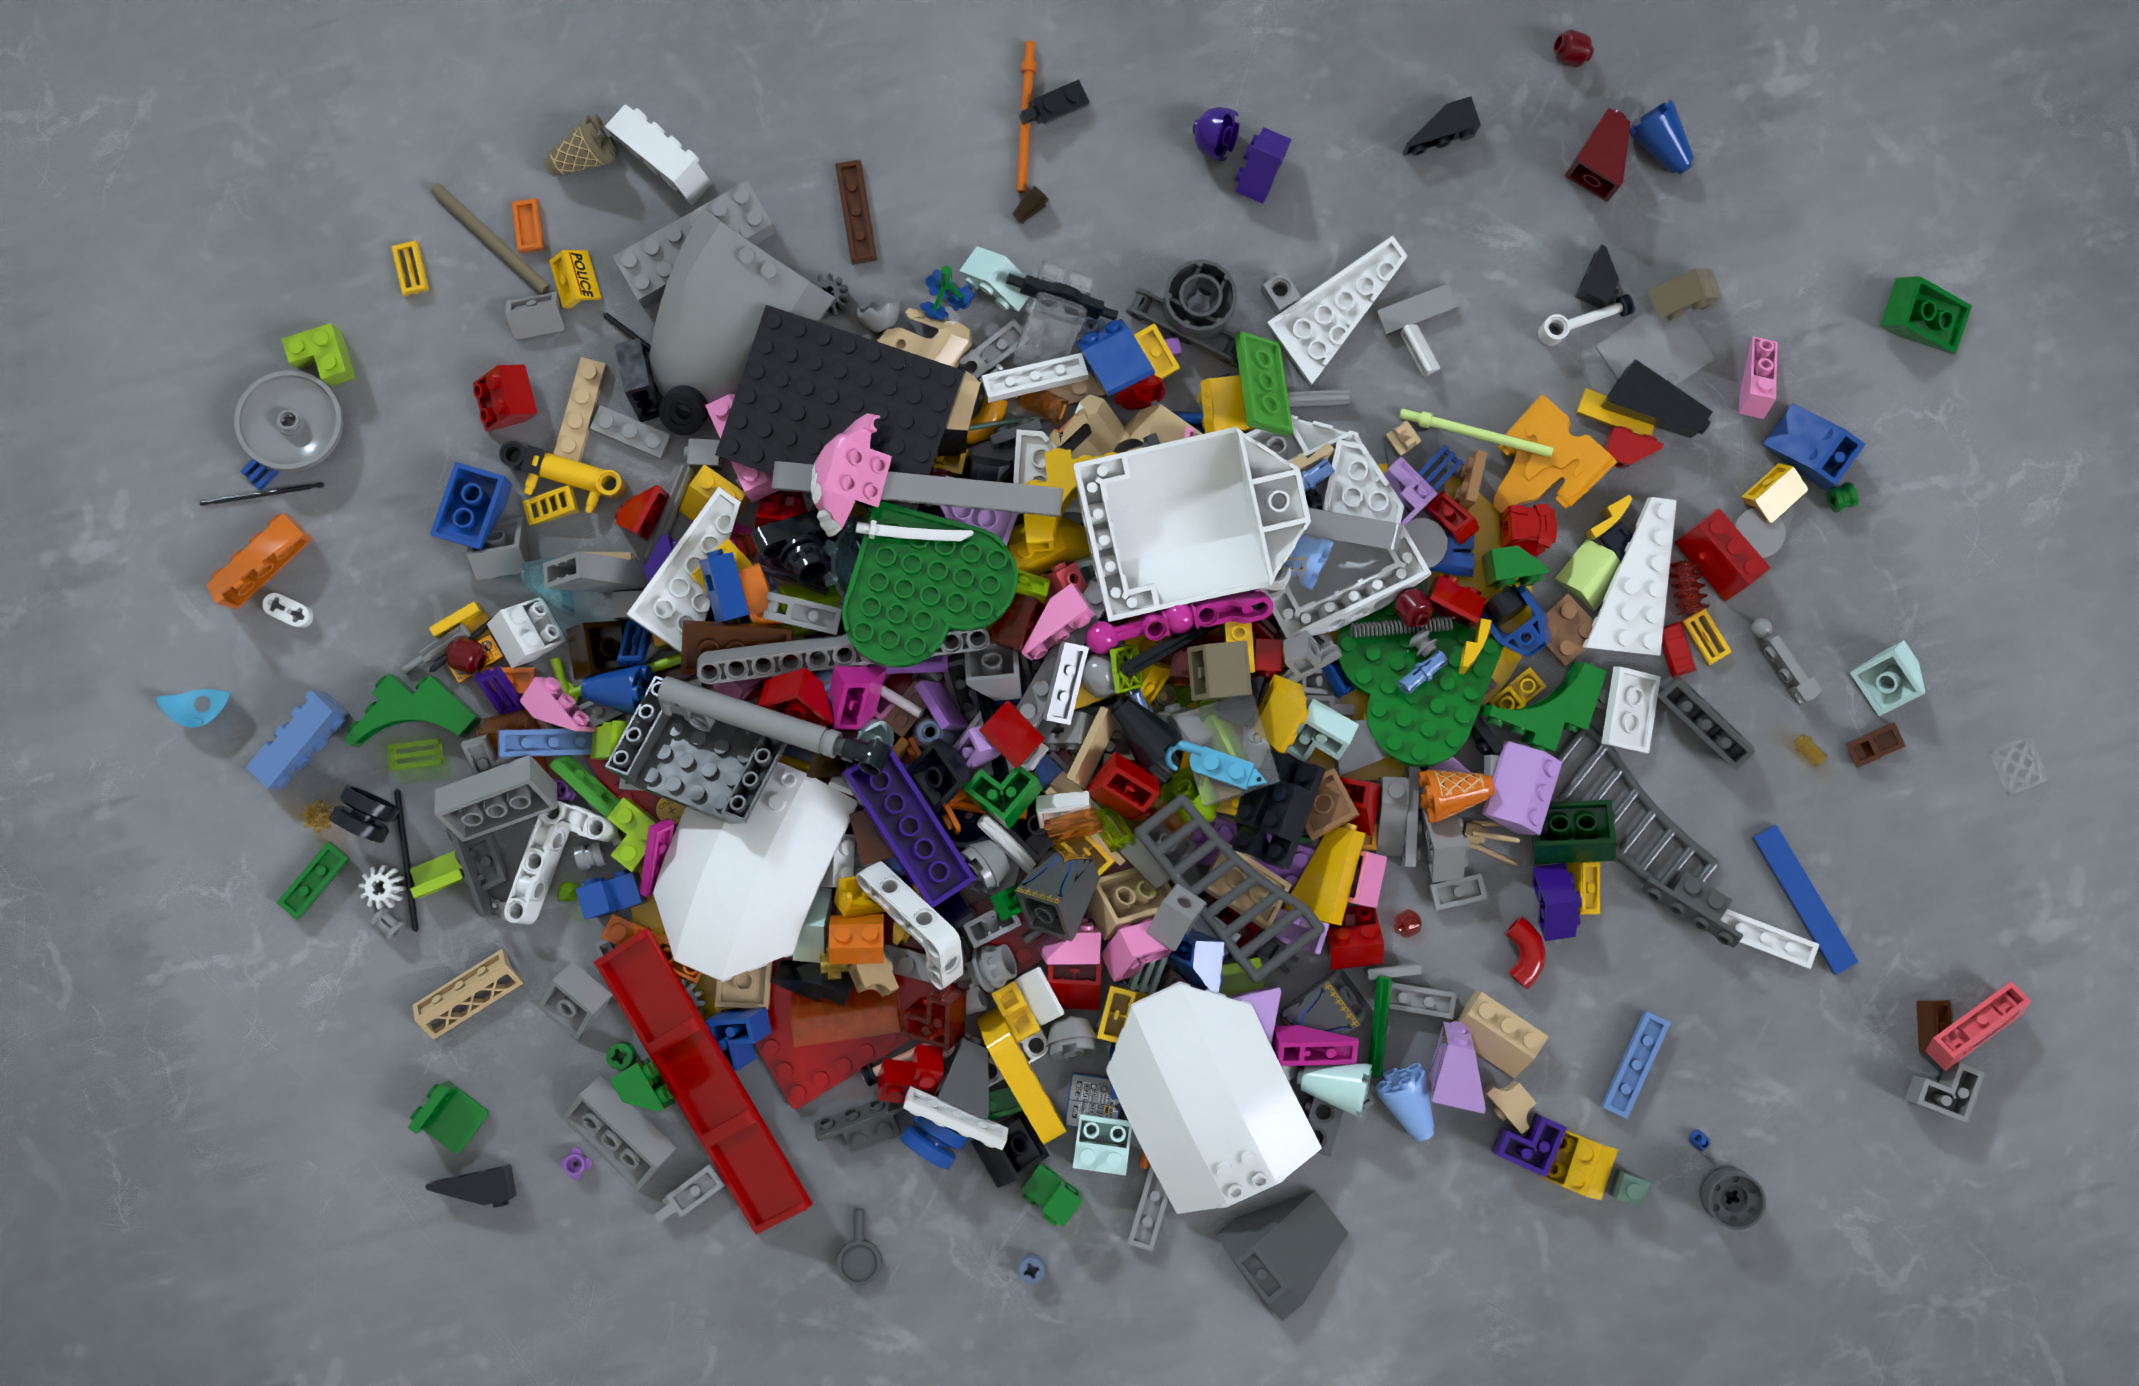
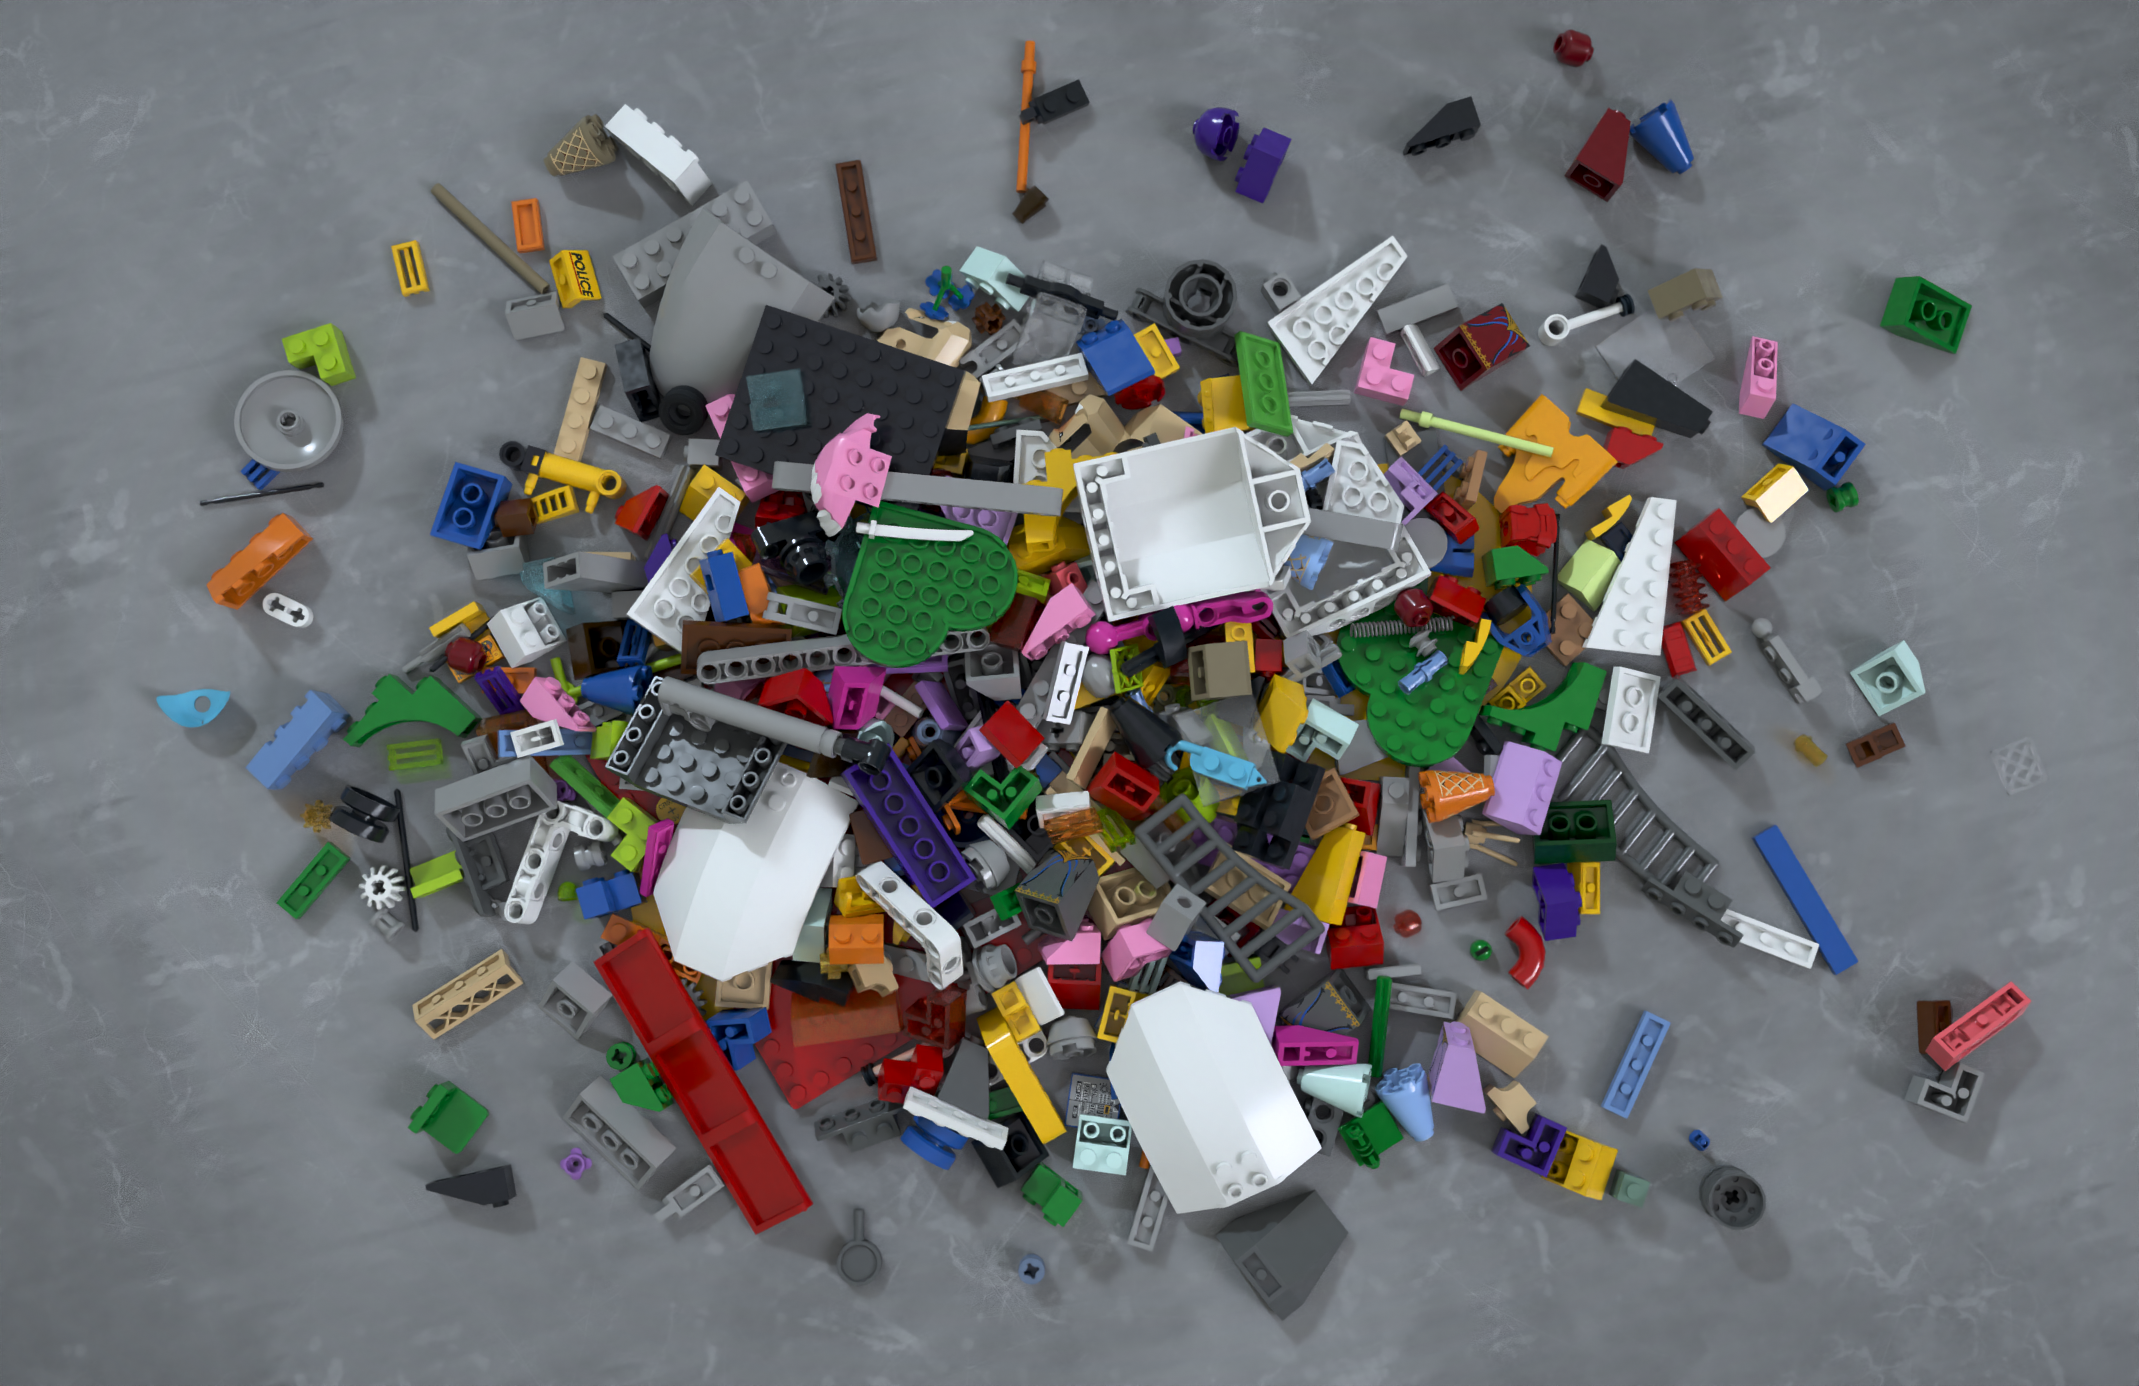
red slope [473,364,538,432] -> none
none -> reddish brown brick [494,498,538,537]
none -> white slope [510,719,564,758]
none -> clear light blue slope [746,368,807,431]
none -> reddish brown gear [971,302,1006,336]
none -> black slope [1147,606,1188,669]
none -> green hinge [1338,1100,1404,1169]
none -> bright pink brick [1354,337,1414,406]
none -> dark red slope [1433,303,1530,391]
none -> green hinge [1470,940,1492,961]
none -> black piece [1550,514,1560,634]

